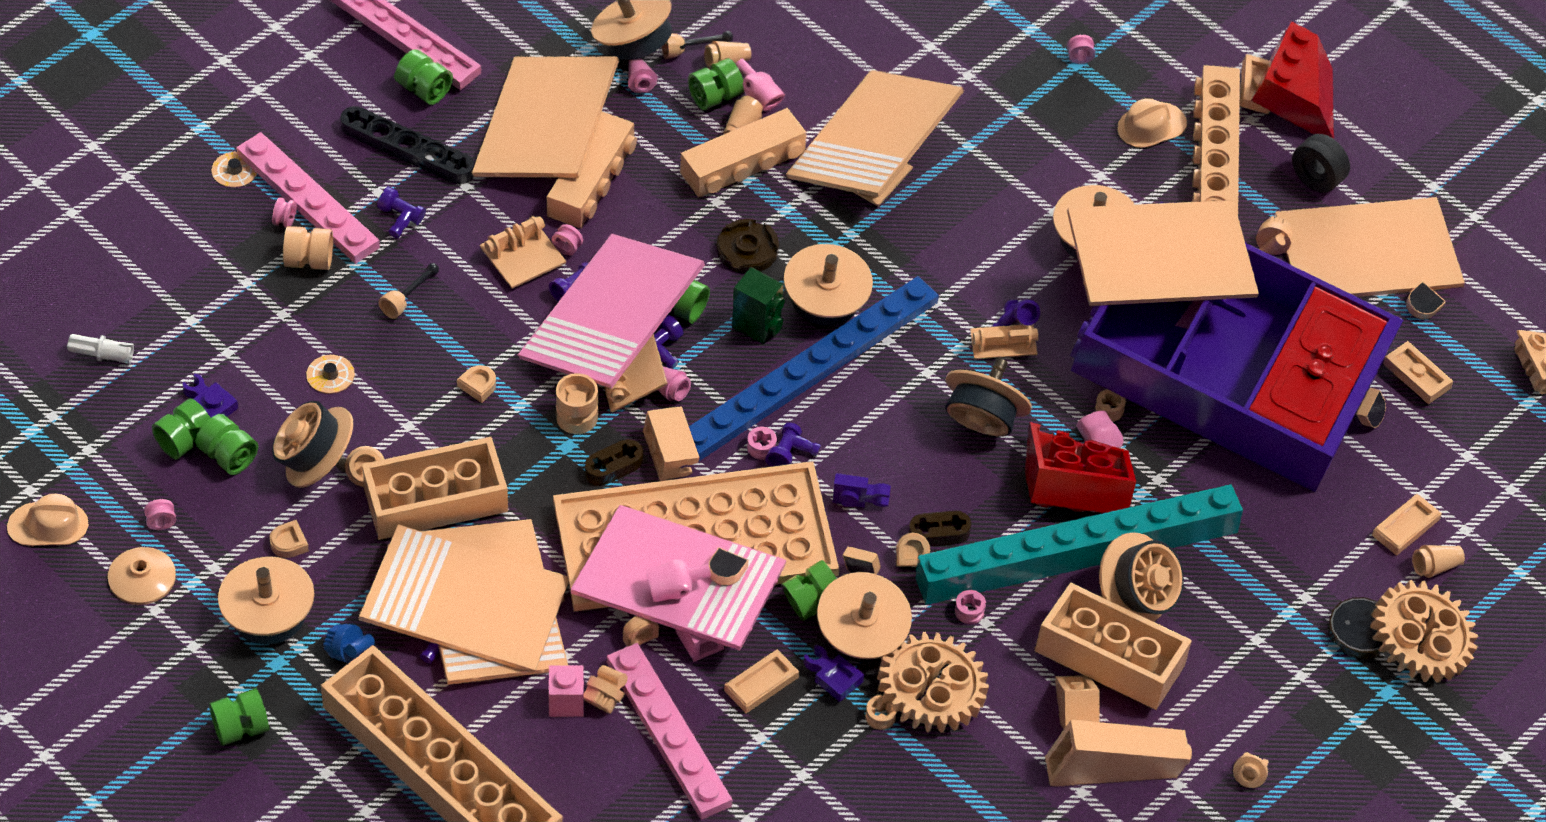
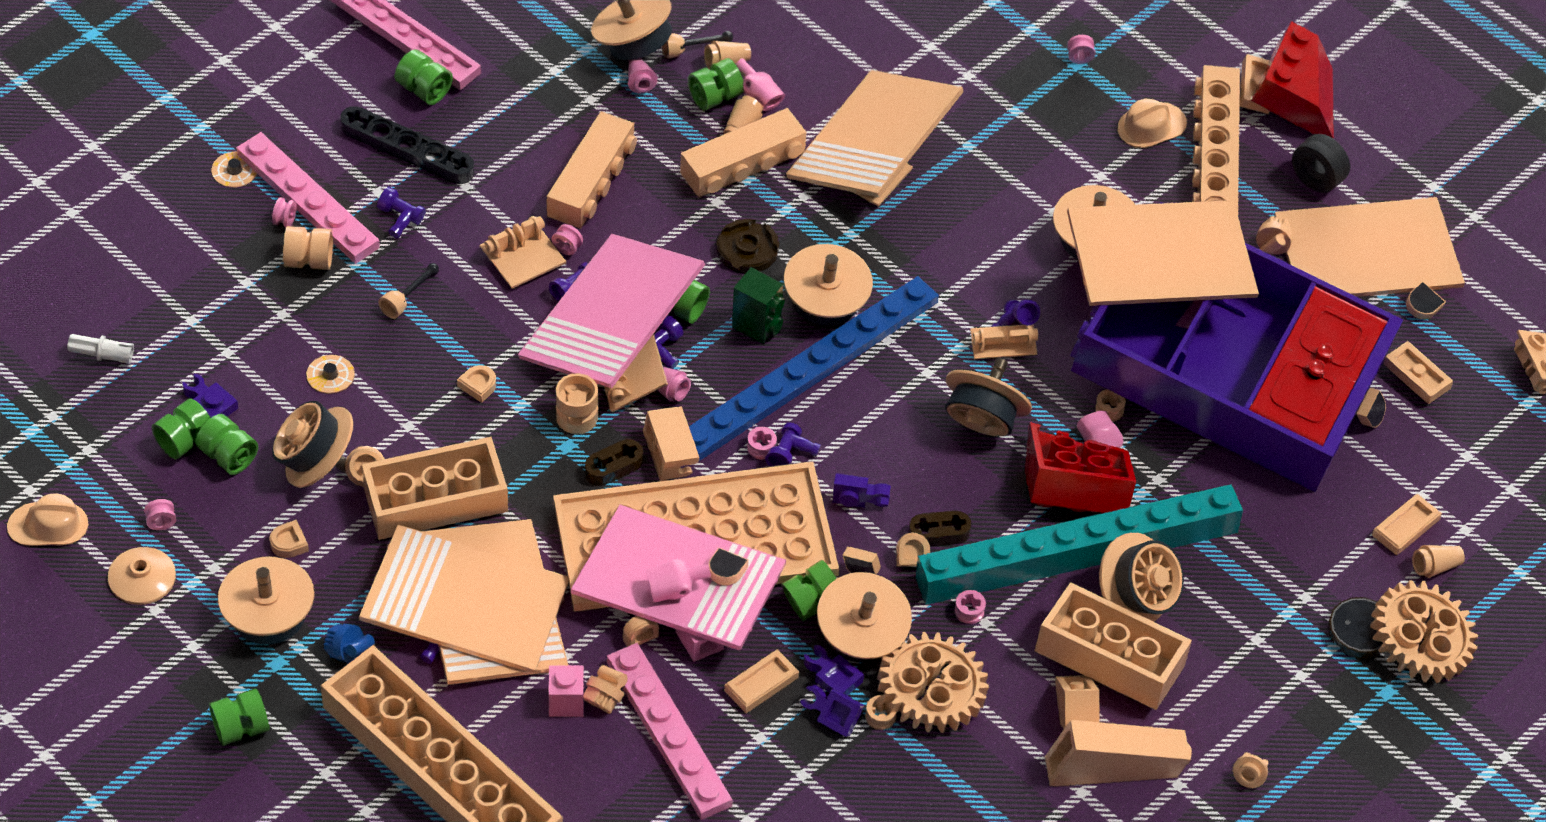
light nougat piece [472,57,619,178] -> none
none -> dark purple plate [800,685,865,737]

